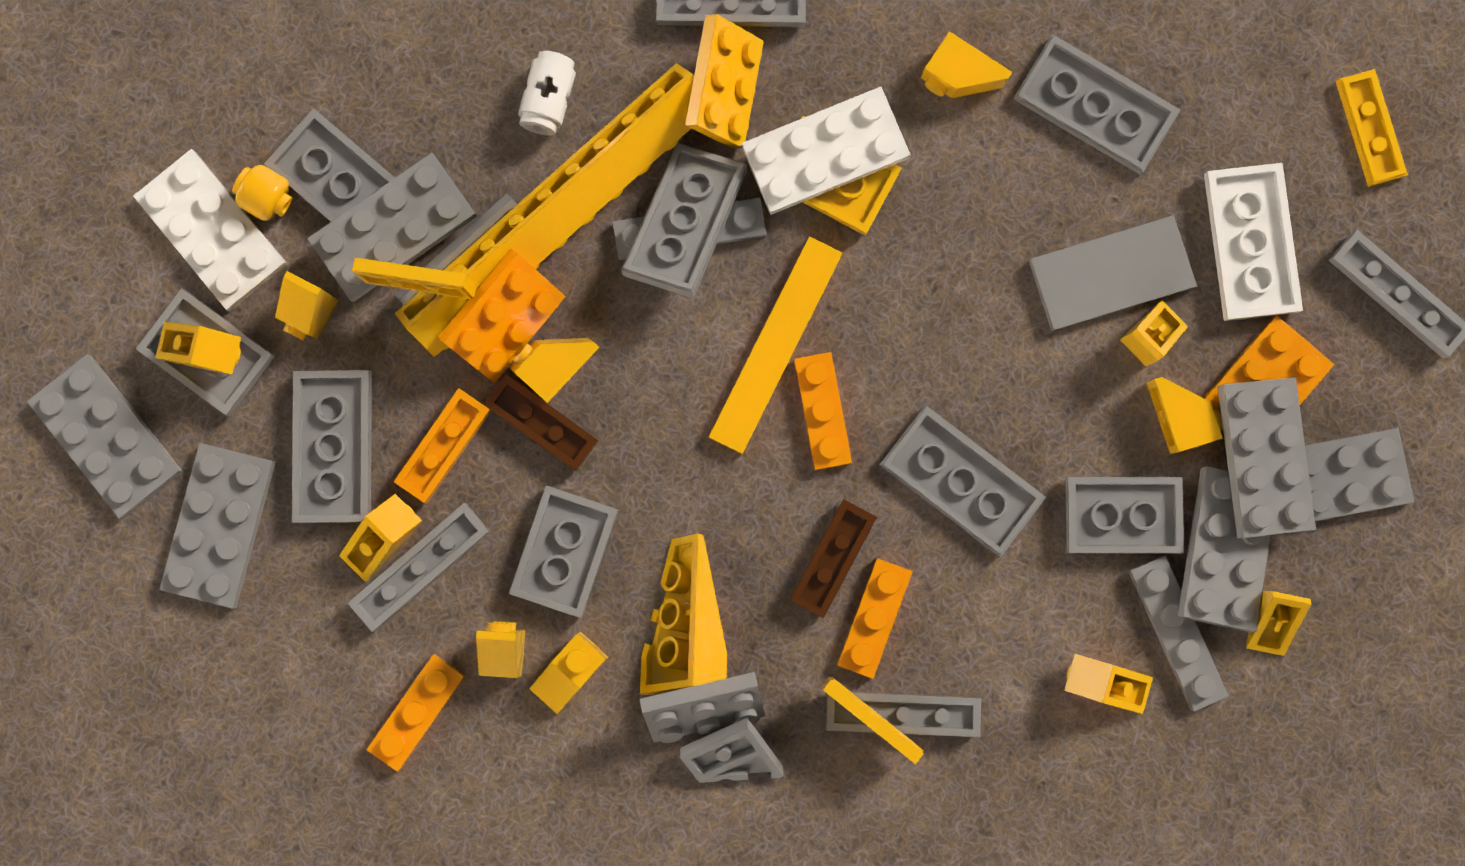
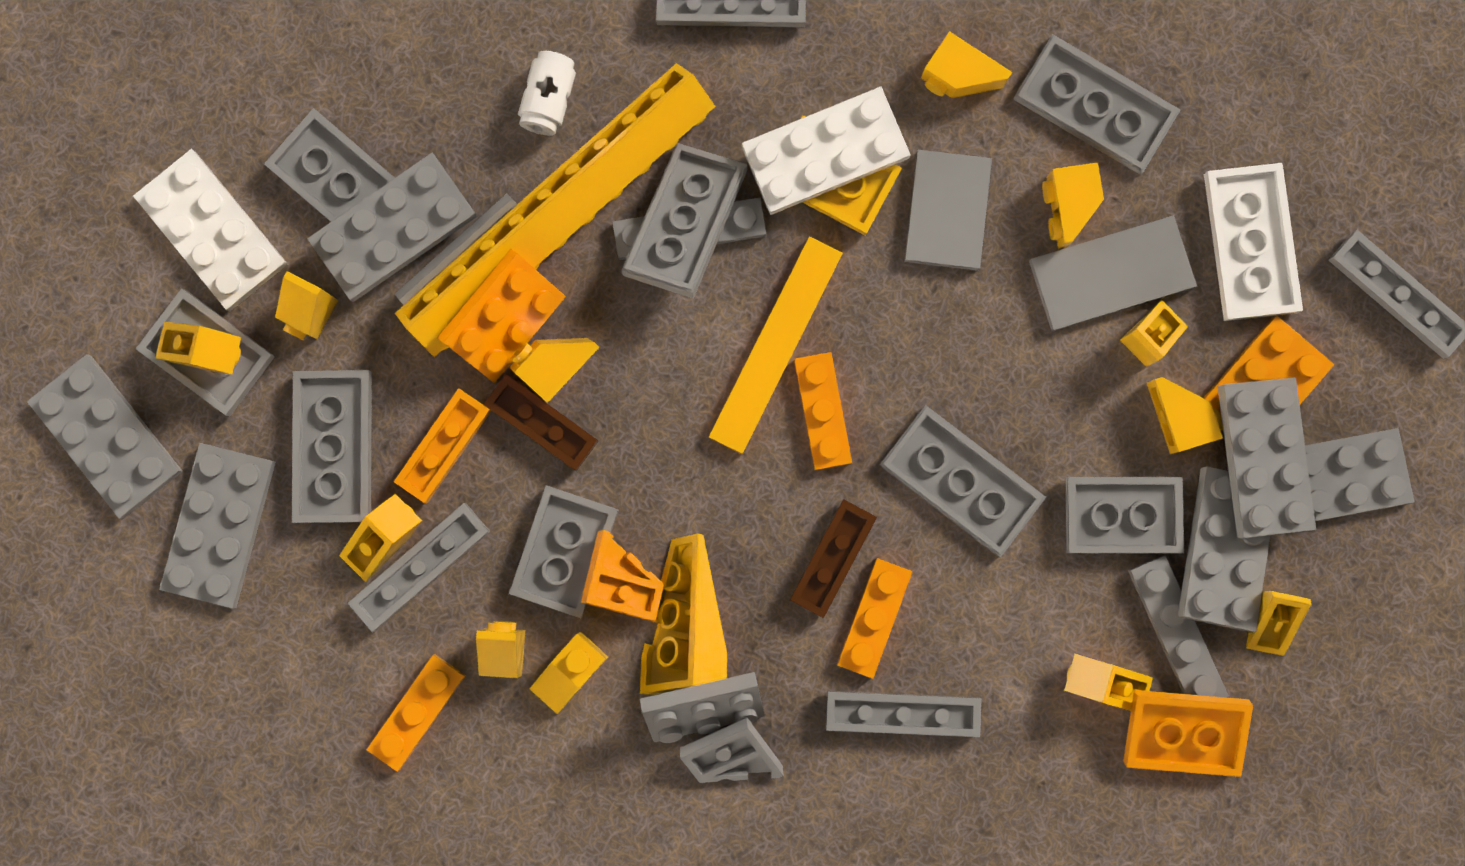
yellow head [232,165,293,221] -> none
yellow tile [352,258,477,299] -> none
yellow plate [685,14,764,149] -> none
yellow tile [821,677,924,765] -> none
yellow tile [1336,69,1408,187] -> none
none -> light orange wing [581,530,664,621]
none -> light grey tile [904,150,992,271]
none -> yellow slope [1042,162,1104,250]
none -> light orange plate [1123,690,1253,777]

